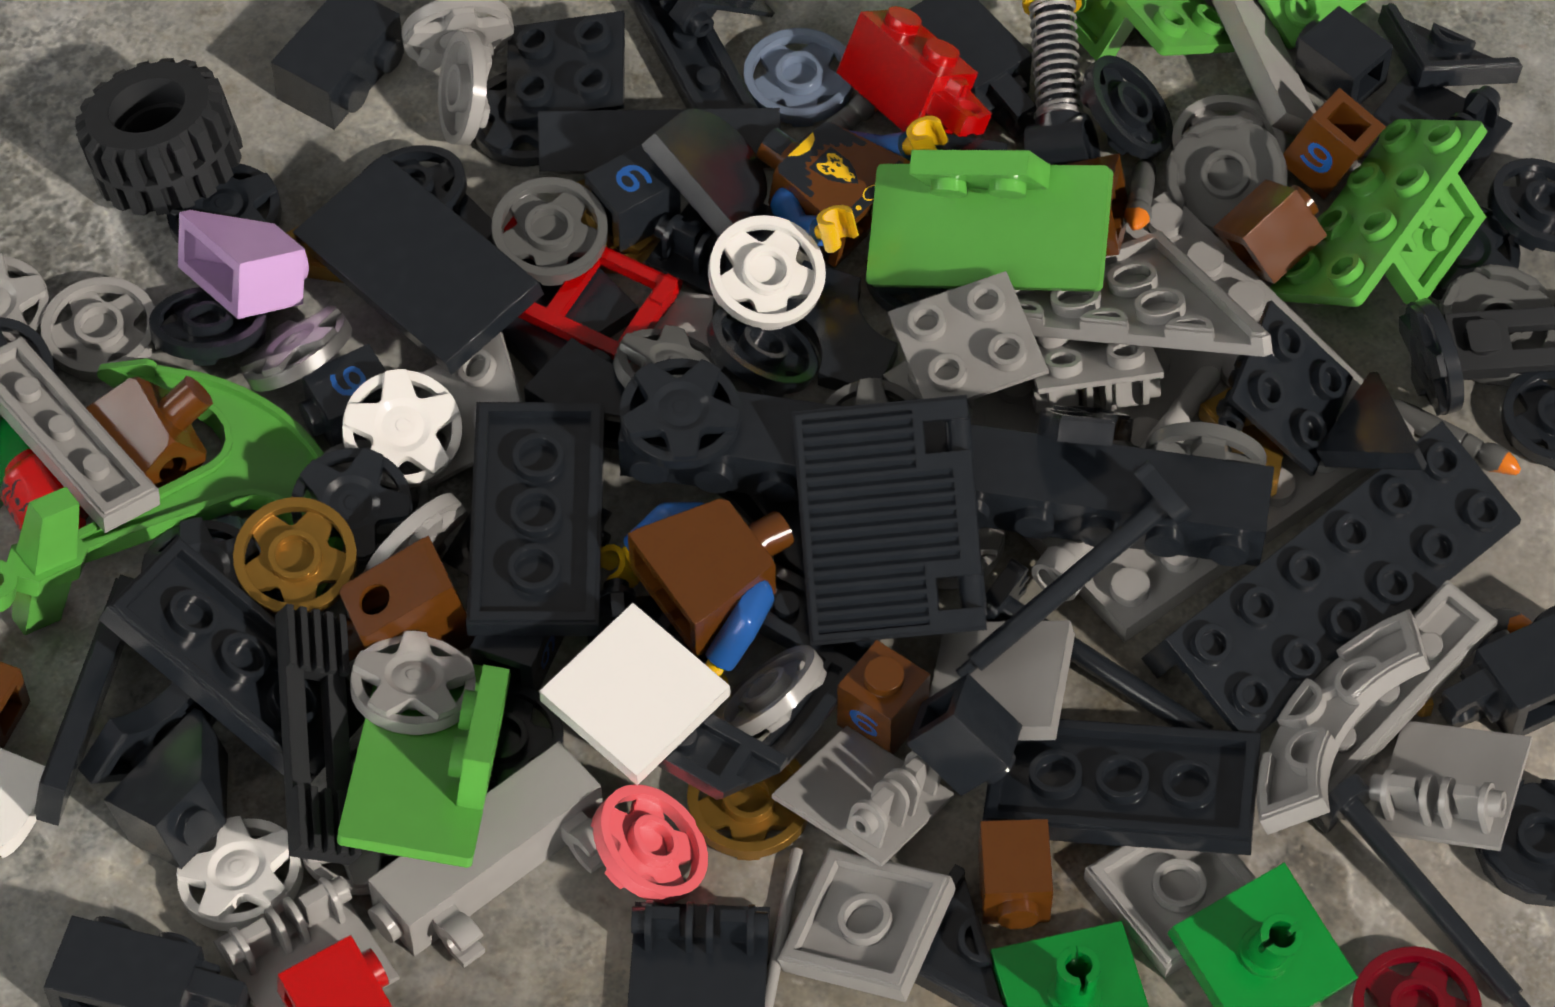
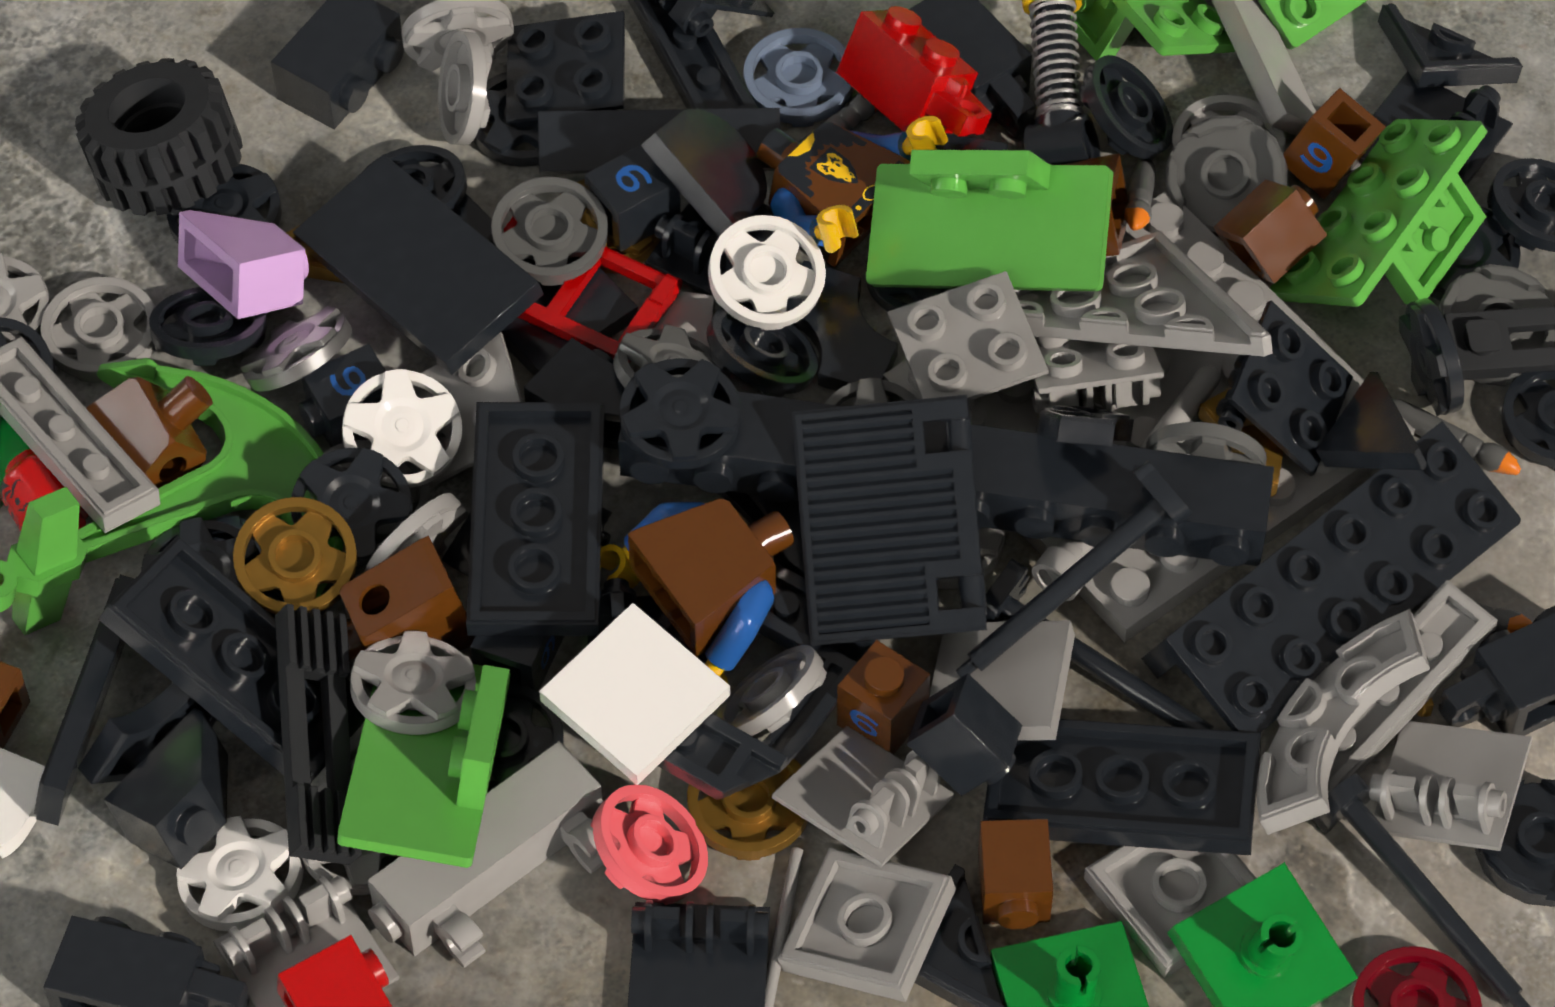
black brick [1295,6,1393,104] -> none

